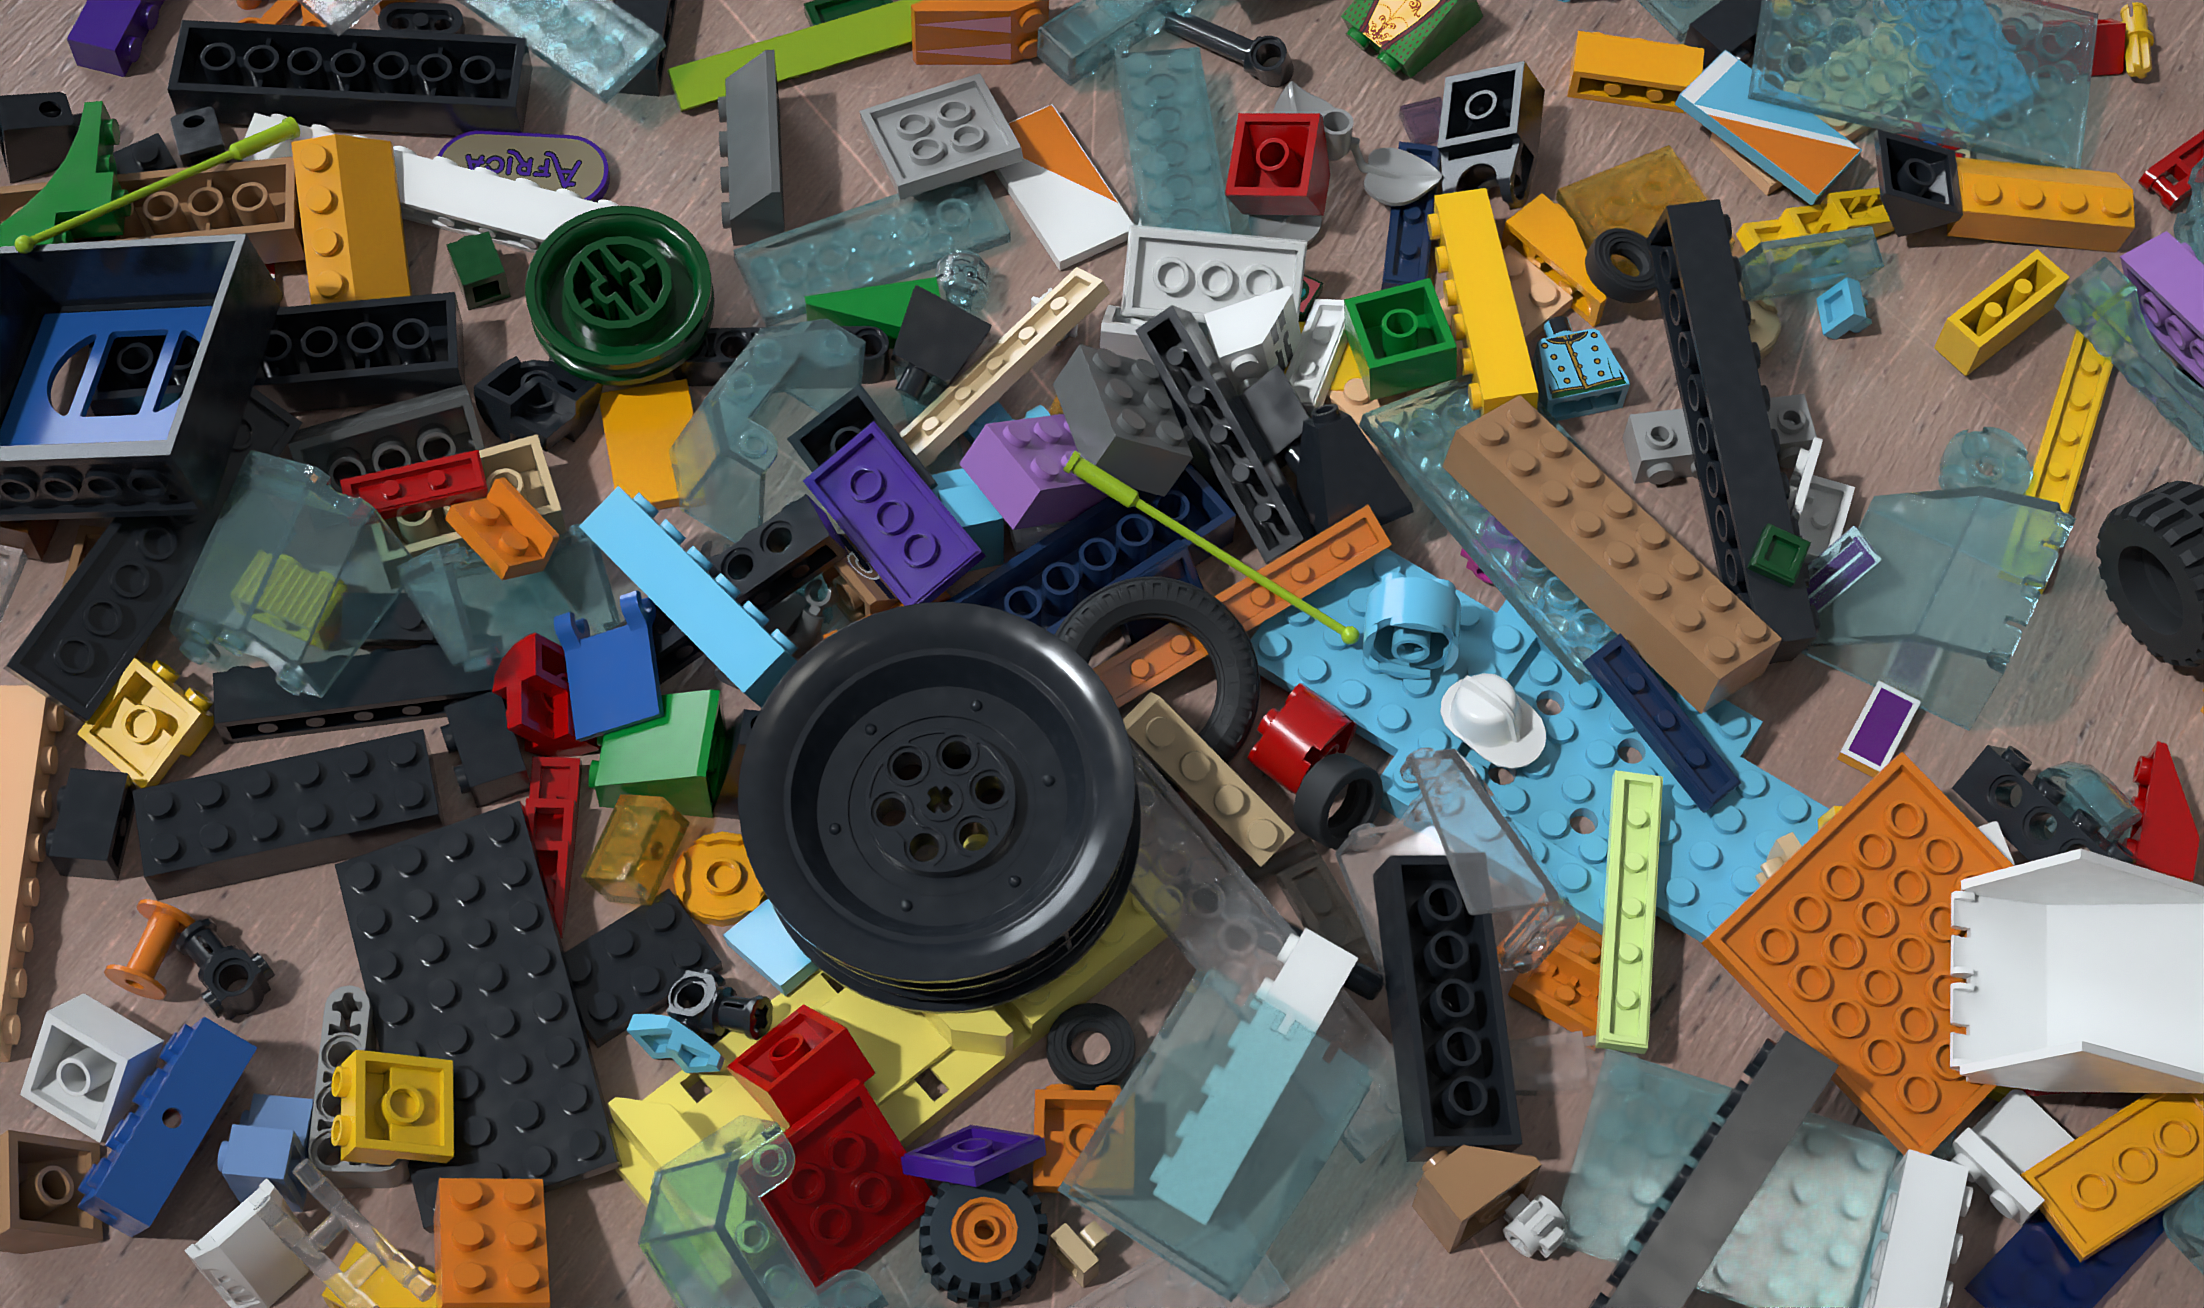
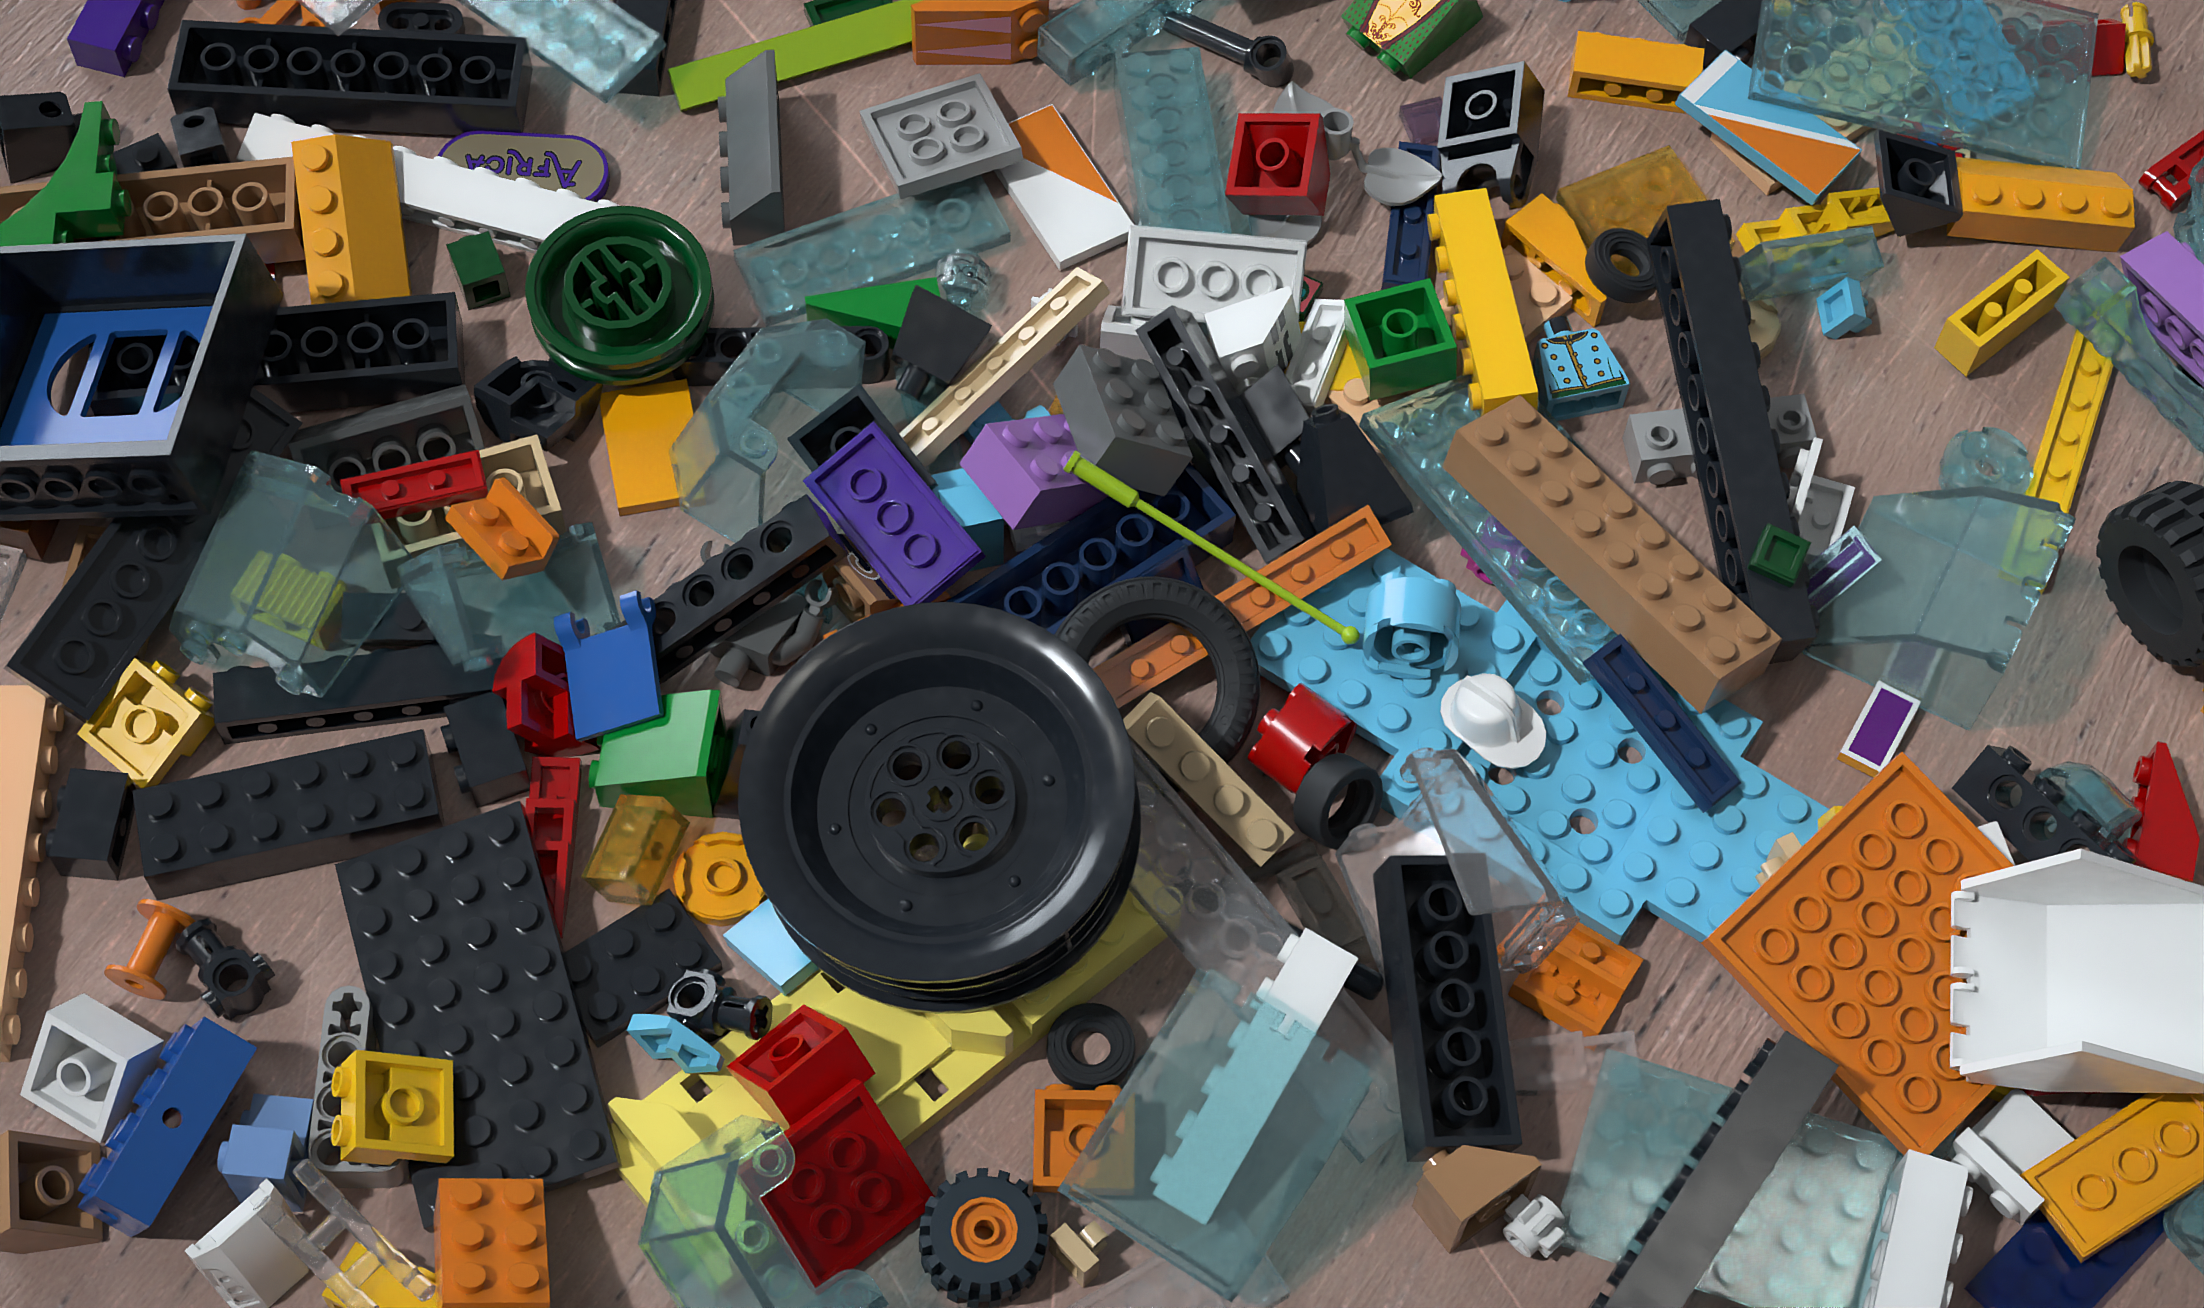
lime piece [15,117,300,254] -> none
medium azure brick [579,486,798,708] -> none
dark purple tile [901,1125,1046,1187] -> none
yellowish green tile [1595,770,1663,1054] -> none

